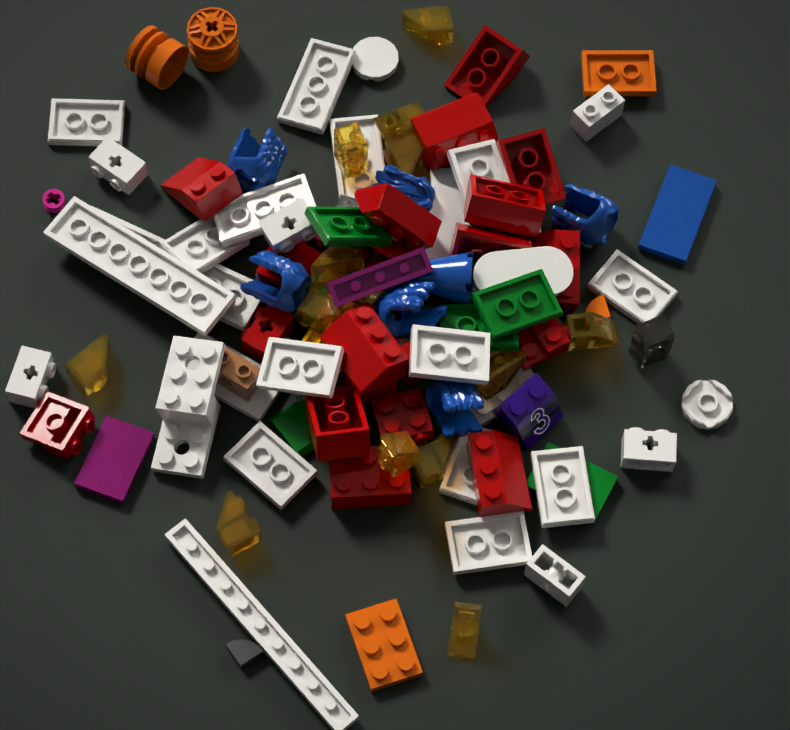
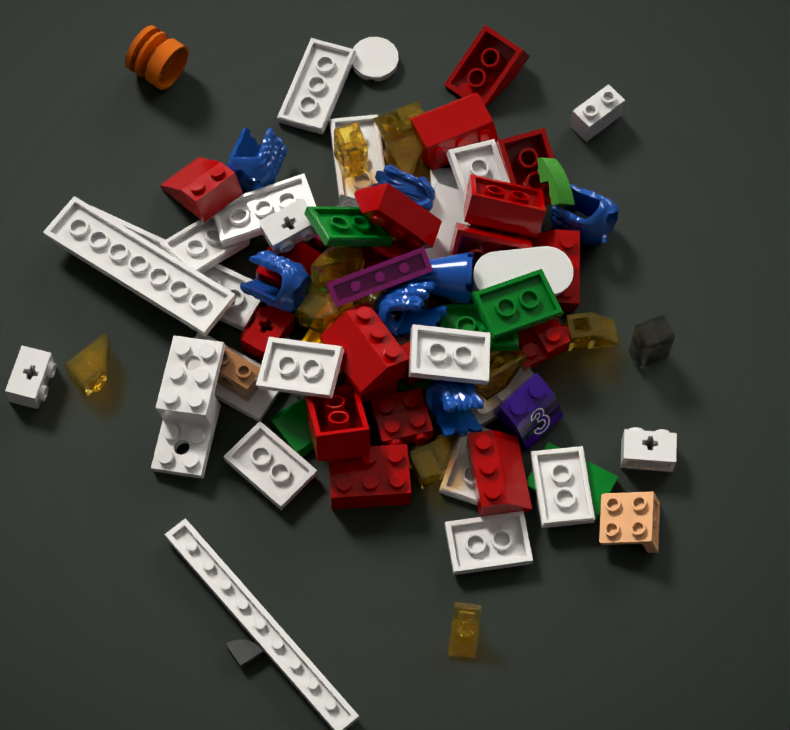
red plate [19,391,95,460] -> none
dark pink bush [42,189,65,213] -> none
white tile [47,98,126,146] -> none
magenta tile [74,415,155,504] -> none
white brick [89,136,148,195] -> none
orange wheel [187,7,239,72] -> none
clear yellow slope [217,490,261,558] -> none
orange plate [345,598,423,692] -> none
clear yellow slope [377,431,421,477] -> none
clear yellow slope [401,5,454,45] -> none
white brick [524,544,586,607] -> none
orange plate [581,50,657,97] -> none
orange tile [585,295,611,326] -> none
white tile [587,250,678,330] -> none
blue tile [638,164,717,265] -> none
white tile [681,379,733,430] -> none
none -> bright green slope [537,157,575,207]
none -> light nougat bracket [599,491,660,553]

